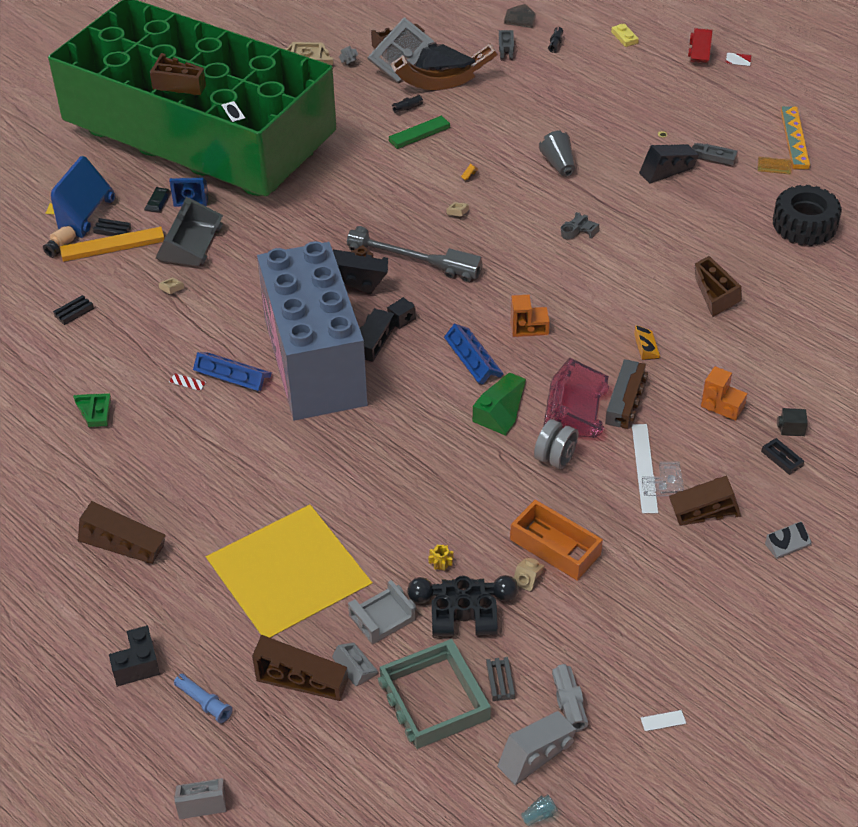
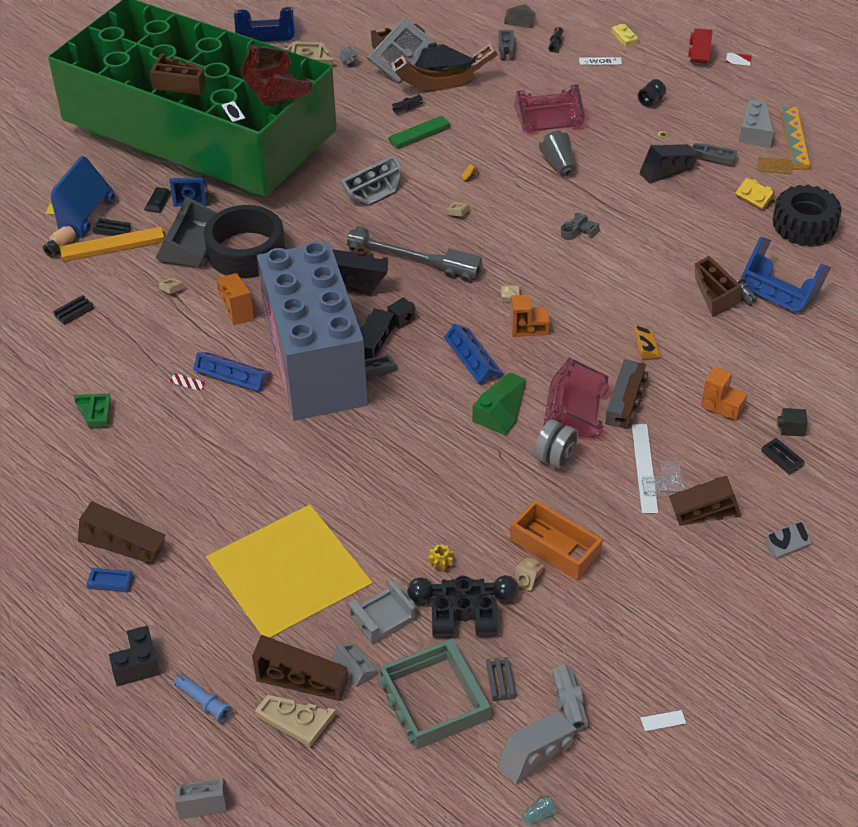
none -> blue tile [86,568,134,592]
none -> black tyre [203,205,286,278]
none -> orange wedge [216,273,256,325]
none -> clear blue windscreen [234,7,295,42]
none -> clear red windscreen [241,44,313,106]
none -> tan wing [254,695,336,747]
none -> light grey wedge [340,154,402,205]
none -> dark grey tile [365,354,398,377]
none -> tan tile [501,286,519,302]
none -> clear pink windscreen [514,84,585,133]
none -> white sticker [579,57,622,65]
none -> black wheel [638,79,666,107]
none -> yellow bracket [735,177,777,210]
none -> dark grey pin [737,277,758,306]
none -> light grey wedge [739,99,774,148]
none -> blue windscreen [741,236,831,312]

